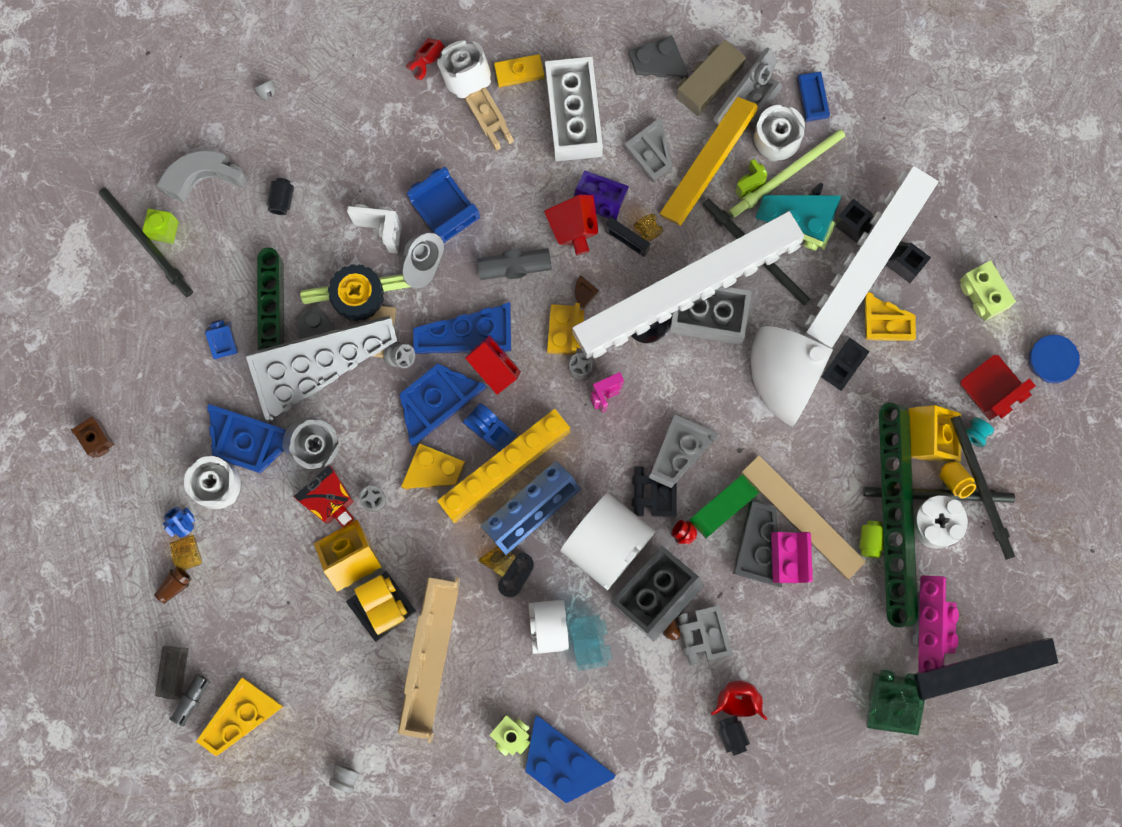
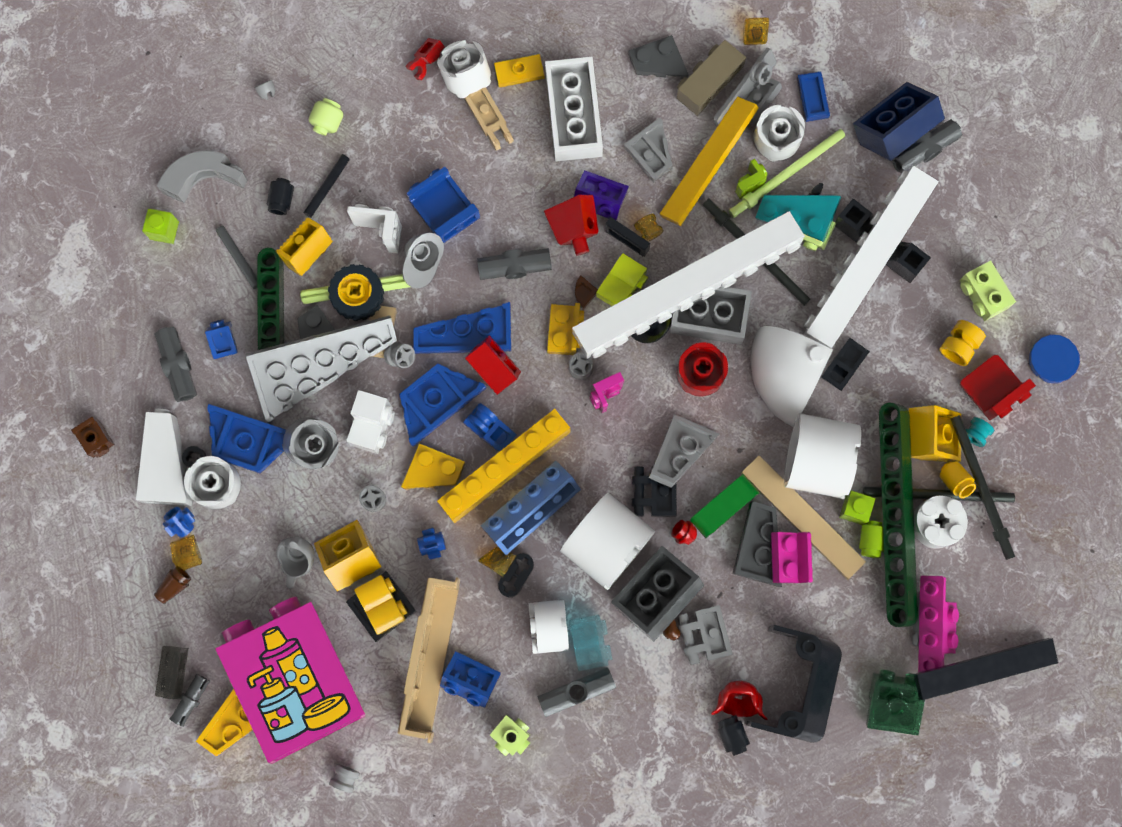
pearl dark grey bar [99,188,193,297] -> none
red torso [293,465,355,528] -> none
blue wing [525,715,616,803] -> none
yellow wing [864,292,916,341] -> none
none -> white slope [136,409,192,506]
none -> dark grey piece [154,327,197,402]
none -> black bush [182,446,206,467]
none -> brick [215,596,365,764]
none -> dark grey bar [216,226,257,289]
none -> yellow brick [276,217,333,276]
none -> light grey hair [277,536,314,589]
none -> black bar [303,154,350,218]
none -> yellowish green head [308,98,344,136]
none -> white brick [346,390,395,454]
none -> blue gear [417,528,446,560]
none -> blue bracket [440,651,501,708]
none -> dark grey piece [537,667,616,717]
none -> neon yellow brick [596,253,648,306]
none -> red brick [677,342,728,397]
none -> clear yellow slope [743,17,769,45]
none -> black windscreen [746,625,842,743]
none -> white brick [784,413,861,499]
none -> lime brick [839,490,876,525]
none -> dark blue brick [852,82,945,161]
none -> dark grey piece [892,119,963,173]
none -> yellow wheel [940,320,986,366]

